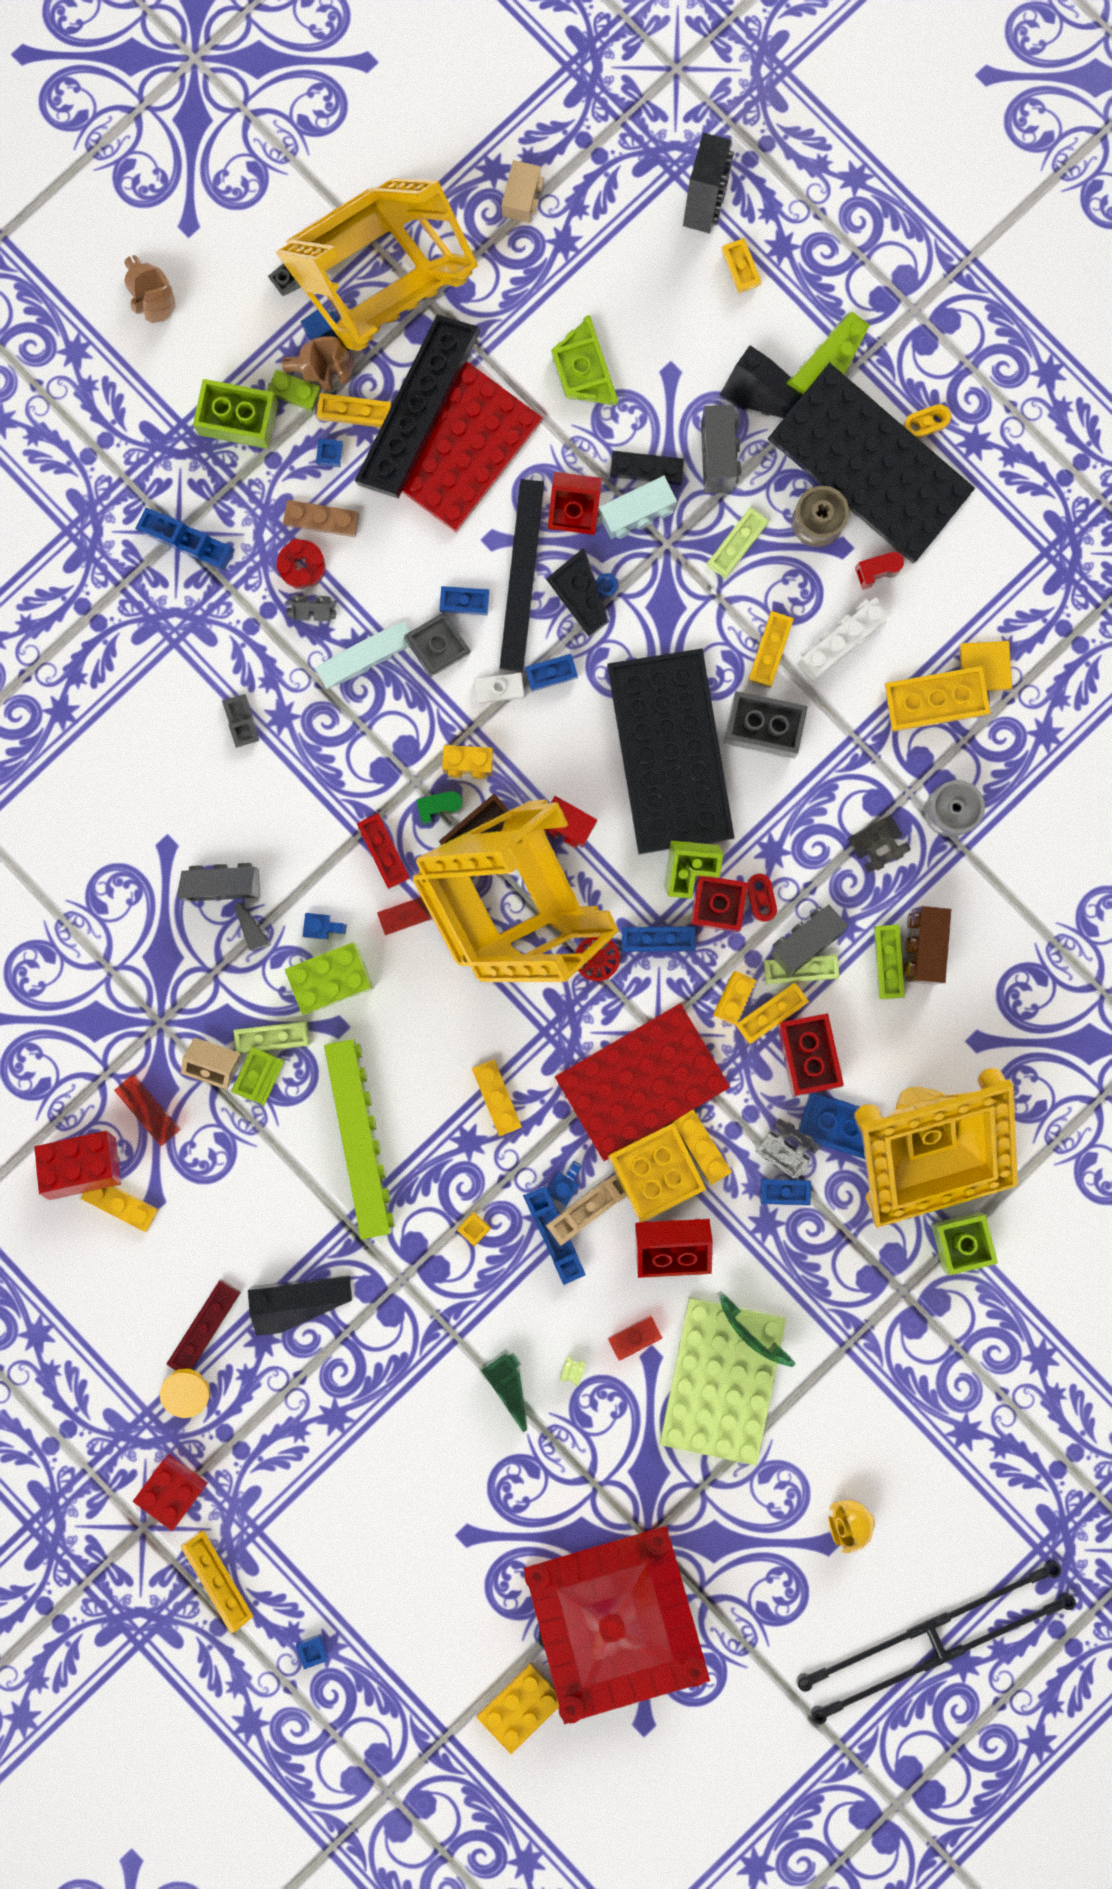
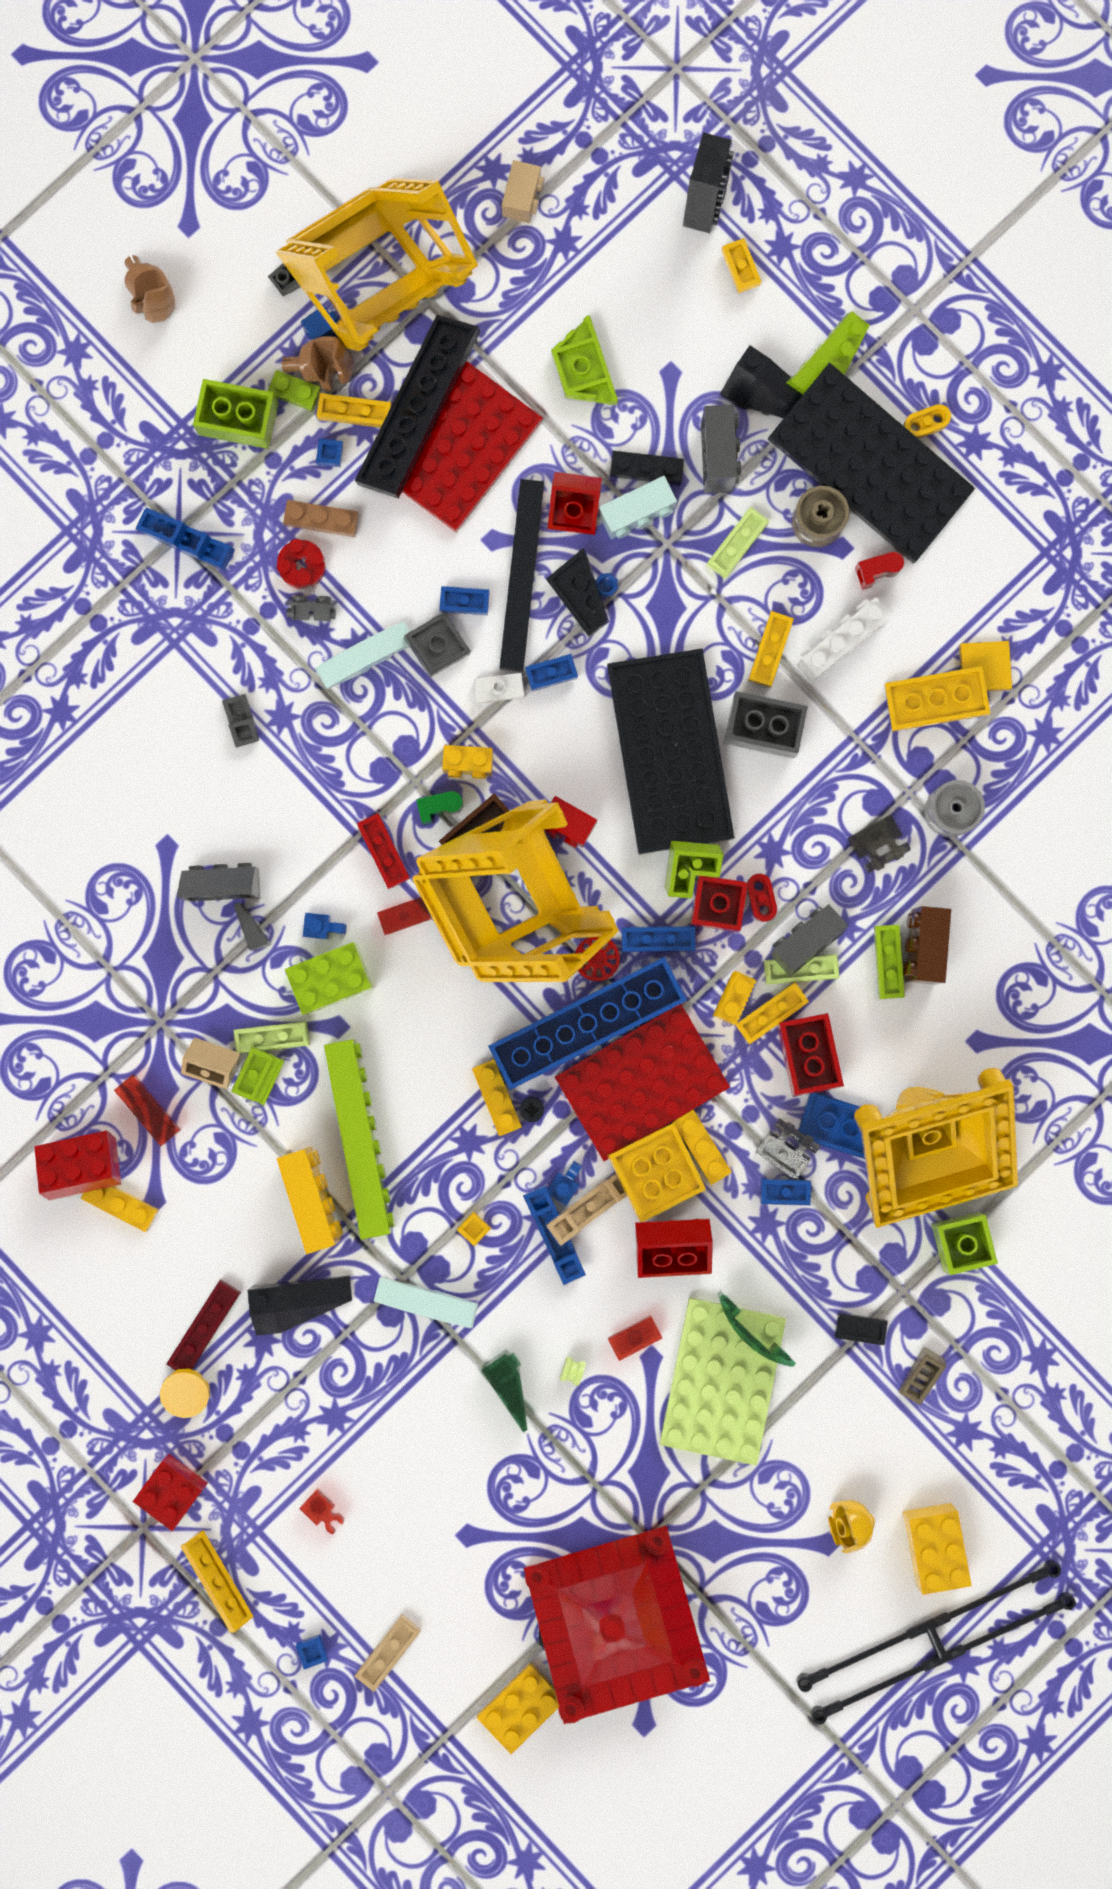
none -> yellow brick [276,1146,343,1255]
none -> clear red plate [299,1488,345,1535]
none -> tan tile [354,1614,421,1692]
none -> light aqua slope [374,1277,478,1328]
none -> blue brick [488,957,687,1090]
none -> black wheel [519,1097,544,1122]
none -> black tile [834,1312,888,1346]
none -> dark tan slope [899,1347,947,1405]
none -> yellow brick [903,1503,972,1595]

